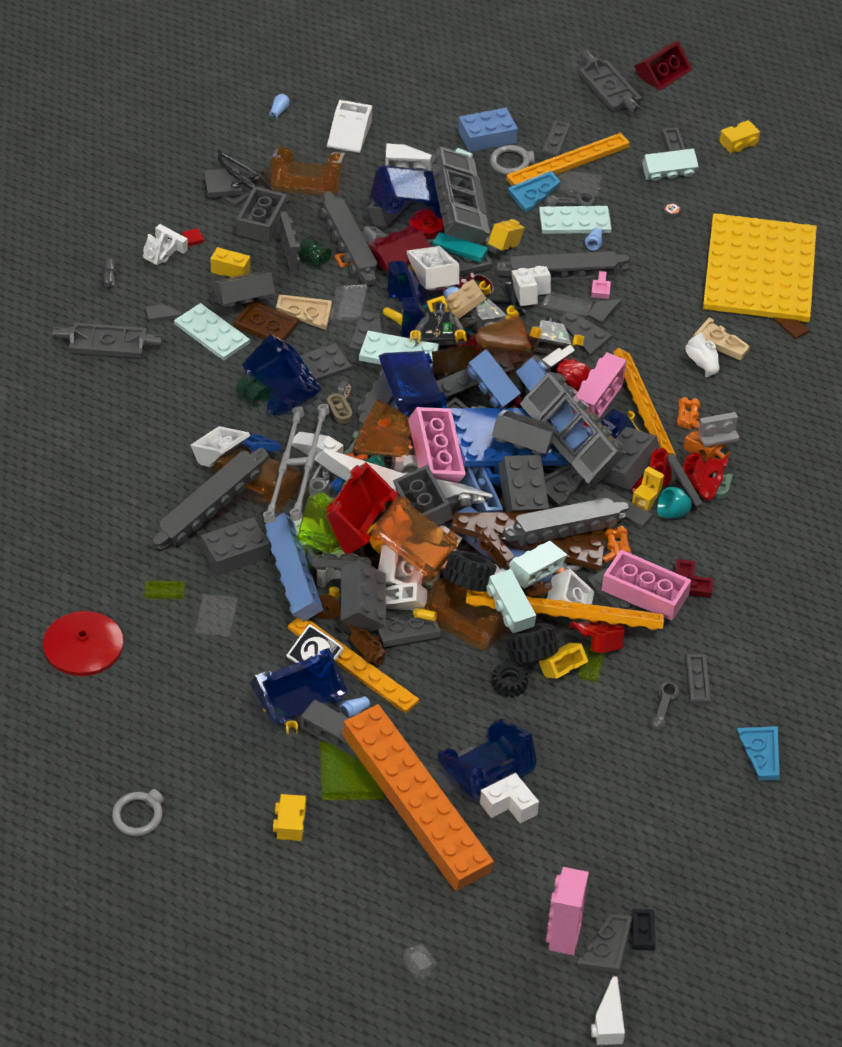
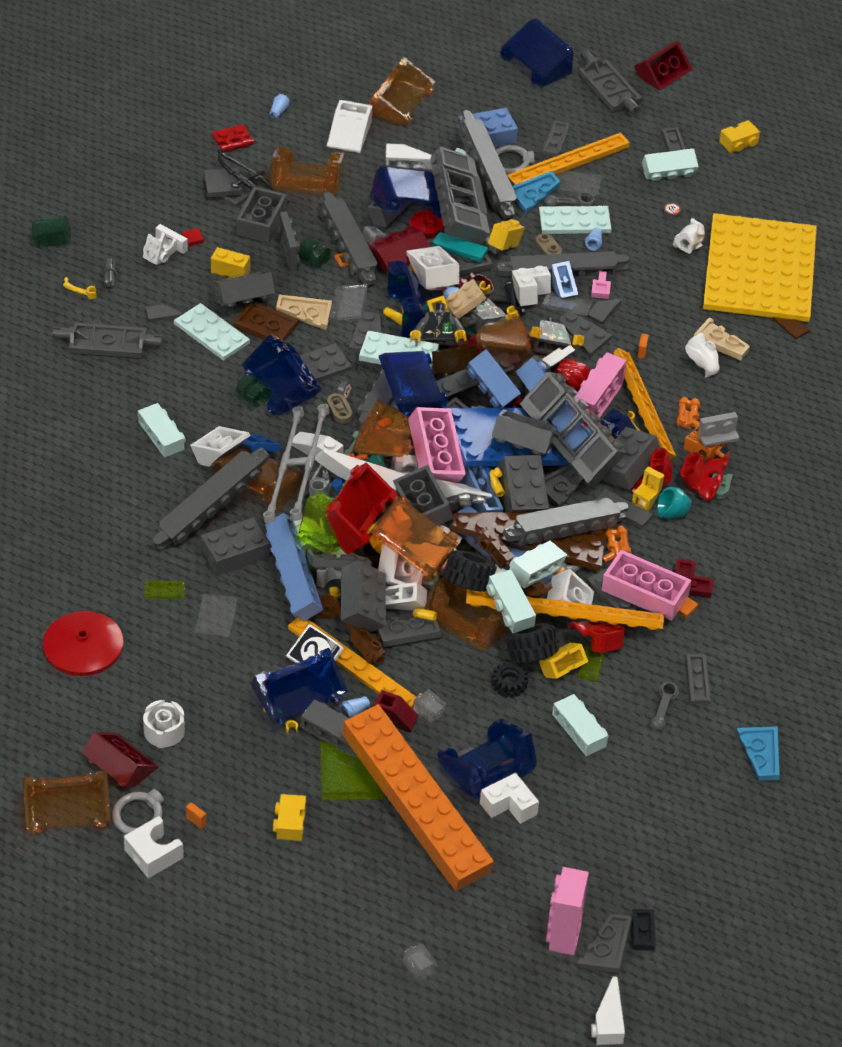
dark grey tile [666,453,702,506] -> none
none -> clear orange windscreen [22,770,111,834]
none -> clear green brick [32,216,71,247]
none -> yellow piece [63,277,97,299]
none -> dark red slope [82,732,159,788]
none -> white piece [124,816,184,878]
none -> light aqua brick [138,403,186,458]
none -> white brick [143,700,185,748]
none -> orange tile [186,803,207,829]
none -> red plate [212,124,254,152]
none -> clear orange windscreen [367,57,435,126]
none -> dark red slope [374,690,419,732]
none -> clear brick [413,689,447,725]
none -> hinge [458,110,517,219]
none -> yellow arm [489,467,505,497]
none -> clear blue windscreen [500,18,574,88]
none -> dark tan plate [536,233,562,255]
none -> light blue slope [552,261,578,299]
none -> light aqua brick [552,694,608,756]
none -> orange tile [638,334,648,359]
none -> white animal [673,218,705,254]
none -> orange tile [678,597,698,619]

